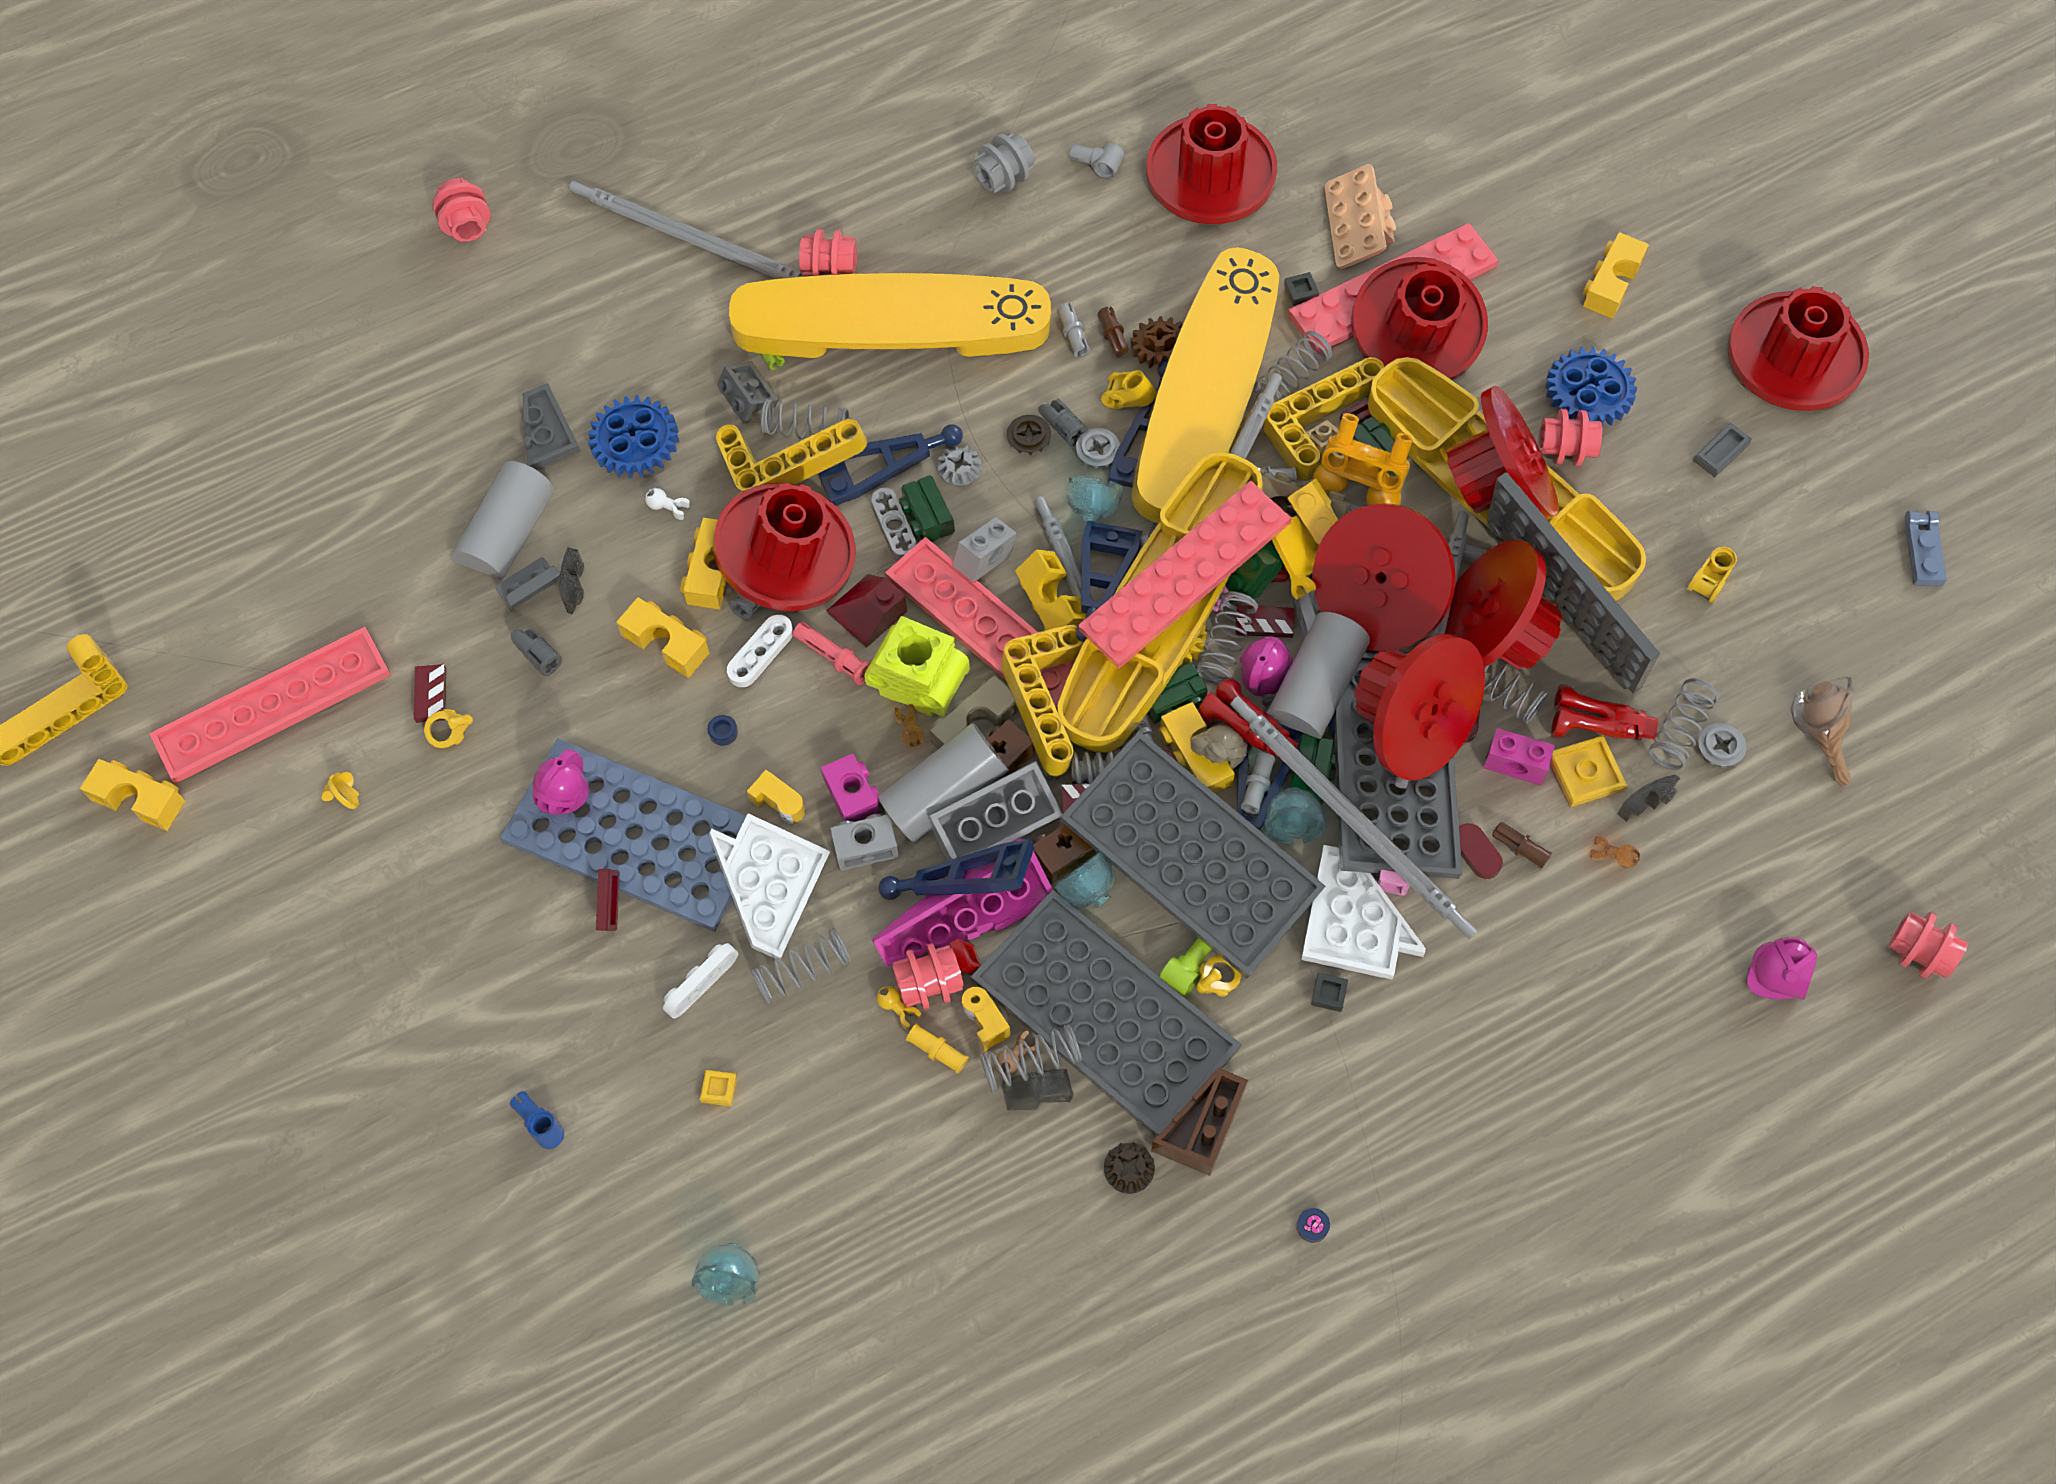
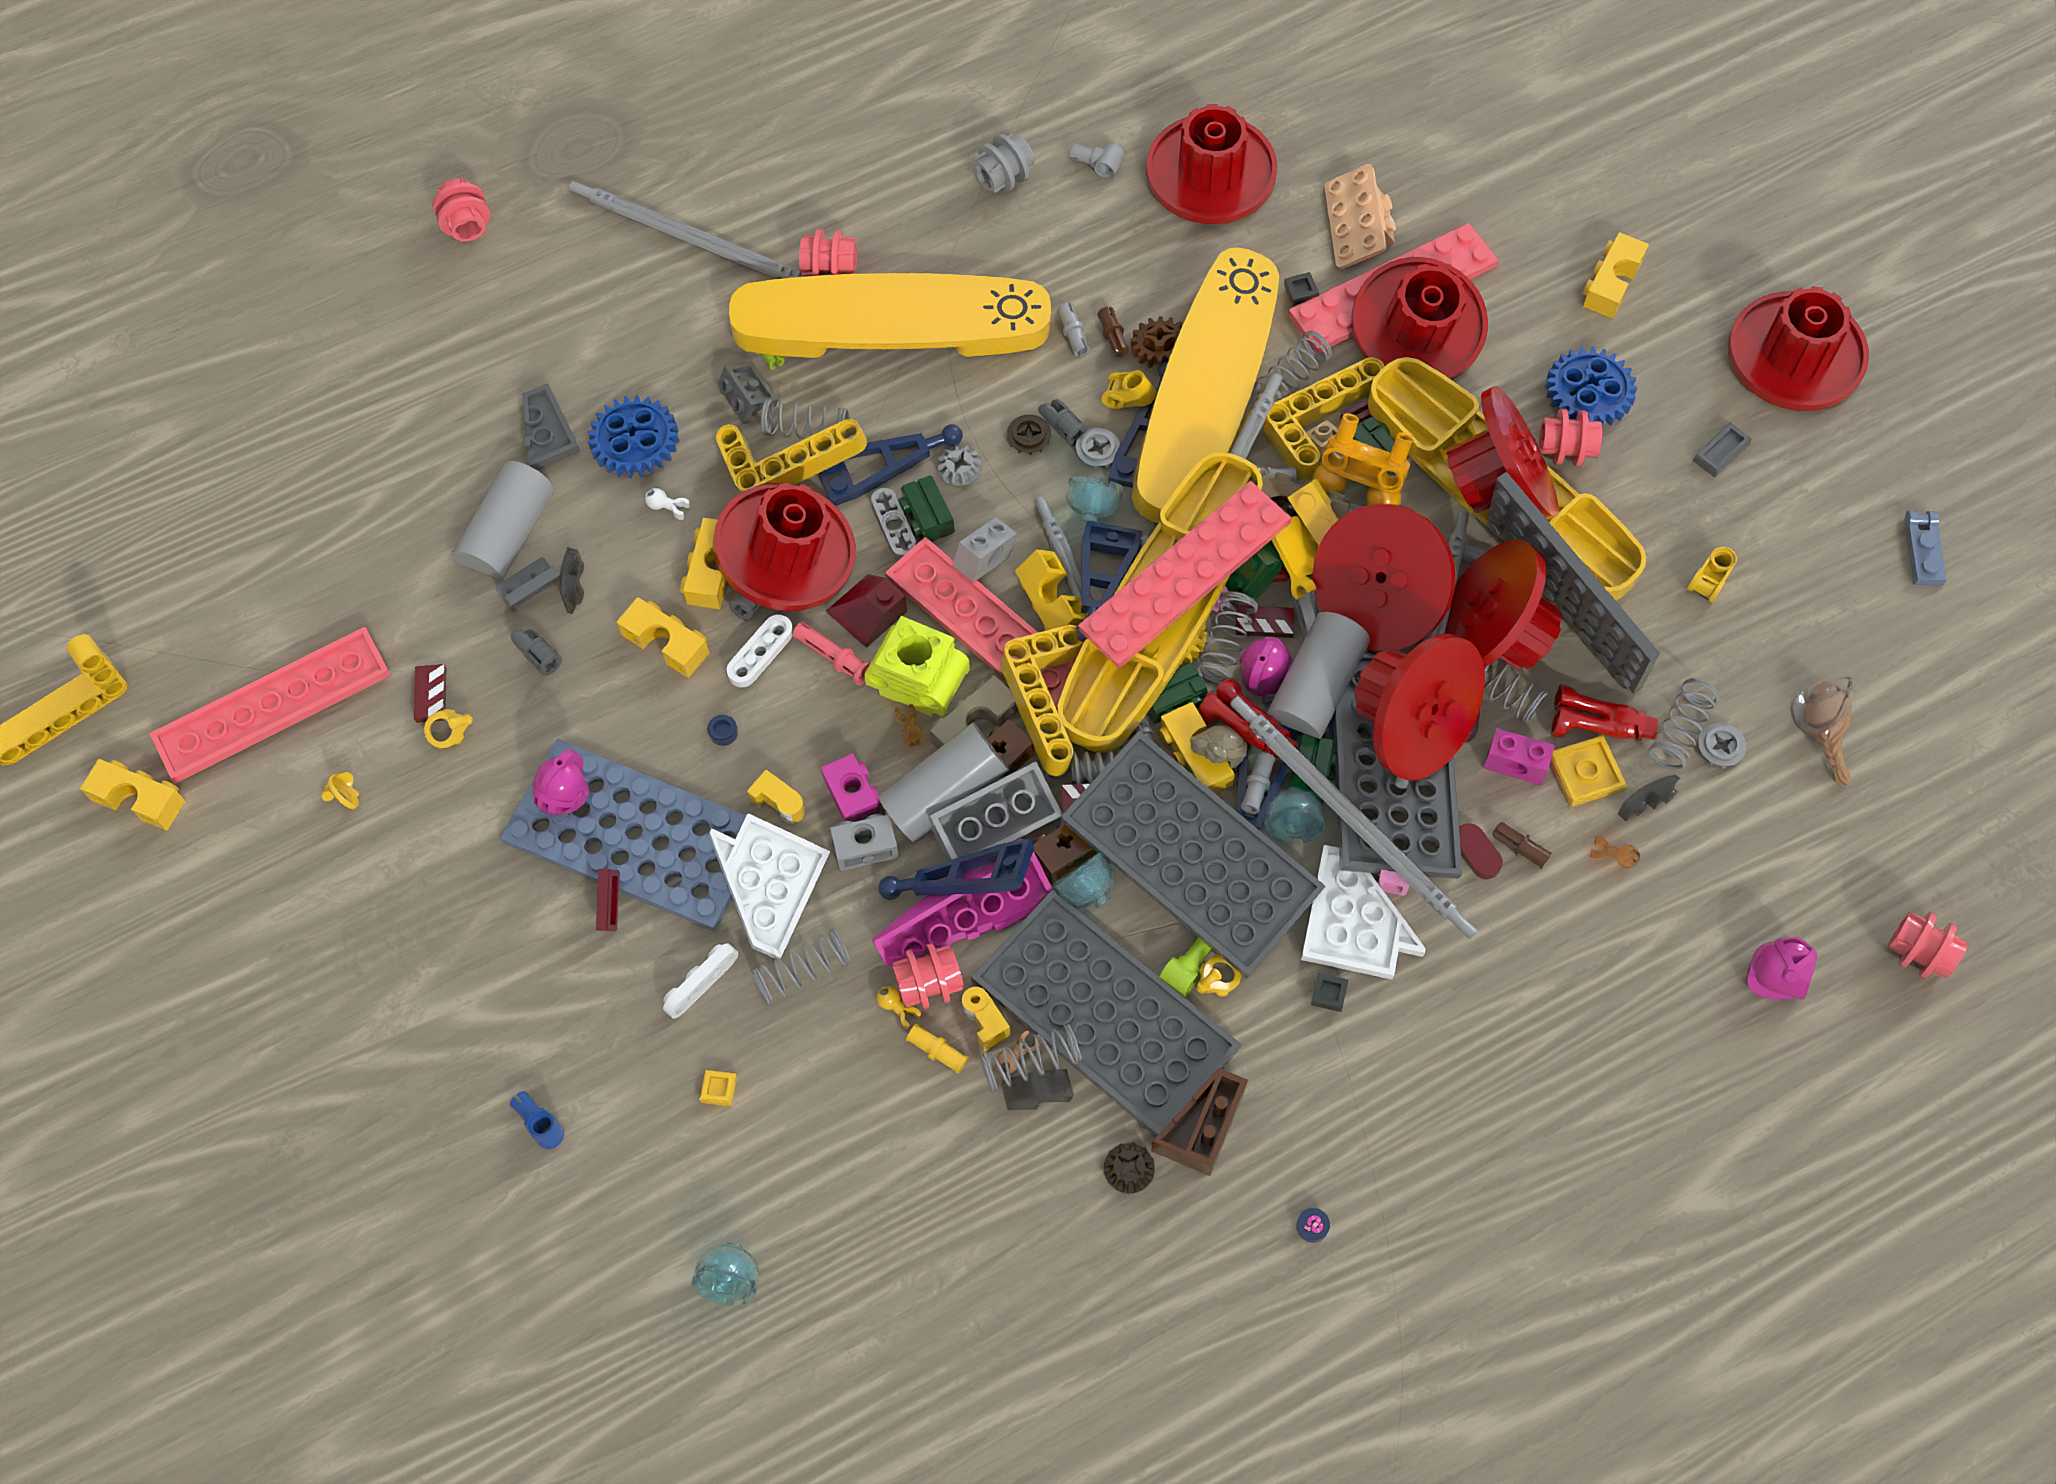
red tile [950,938,981,975] -> none

